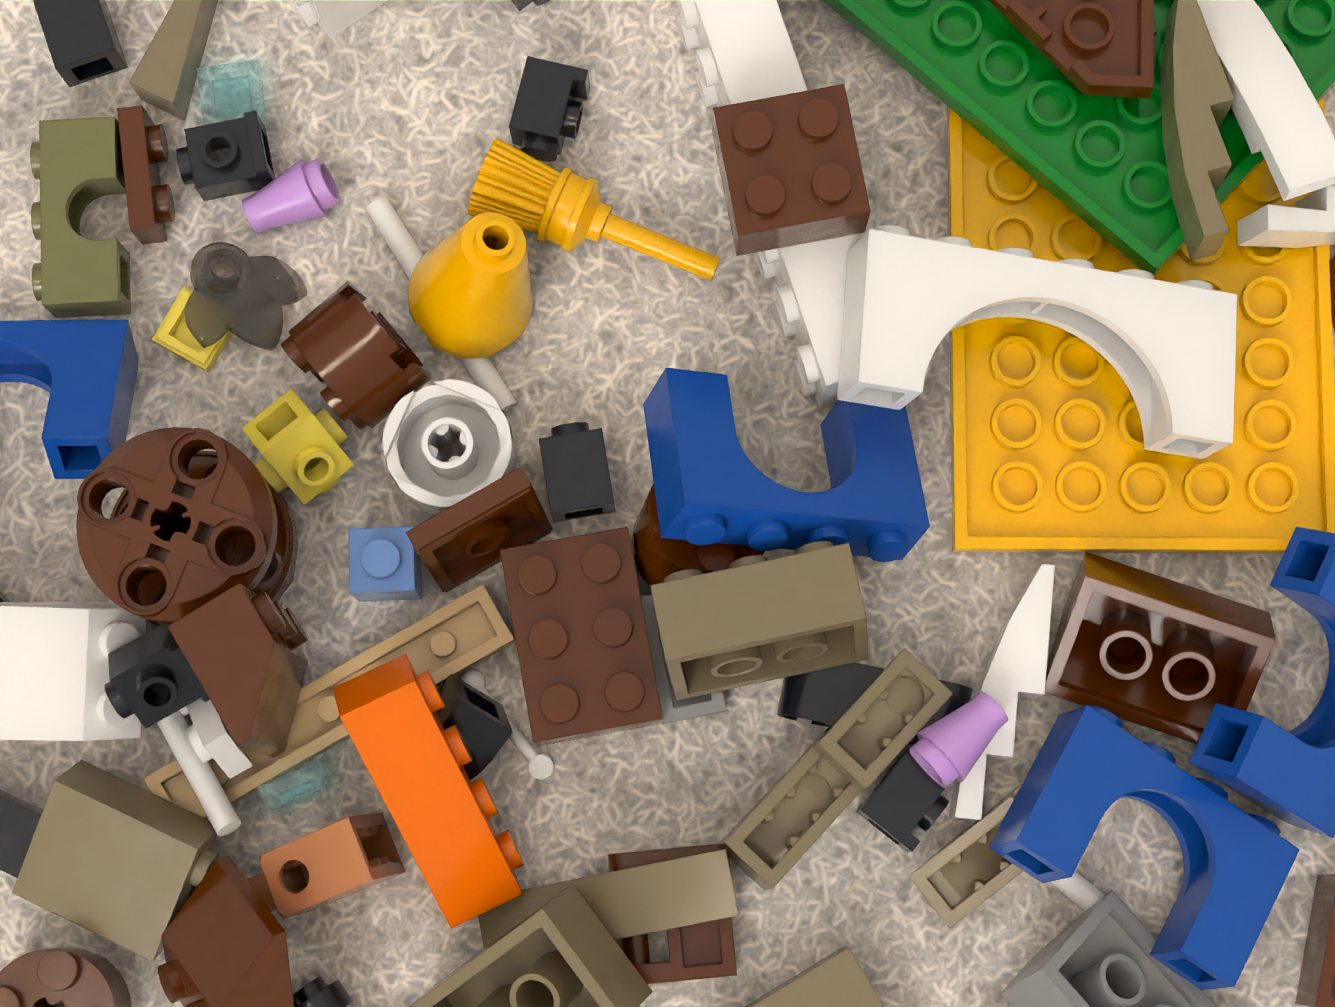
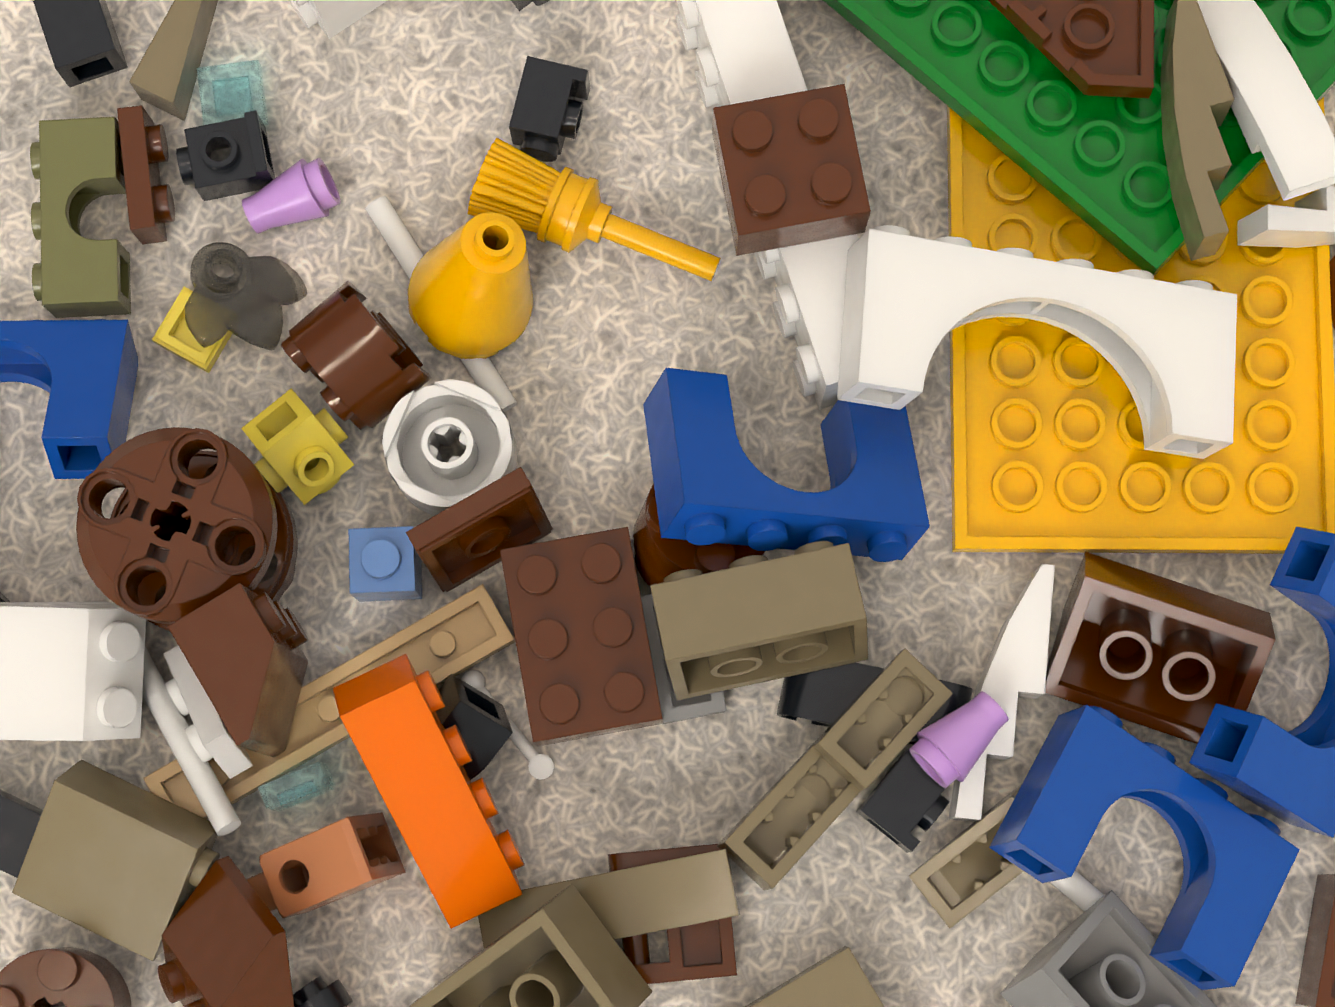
black brick [104,624,210,728] -> none
black brick [539,422,616,523] -> none

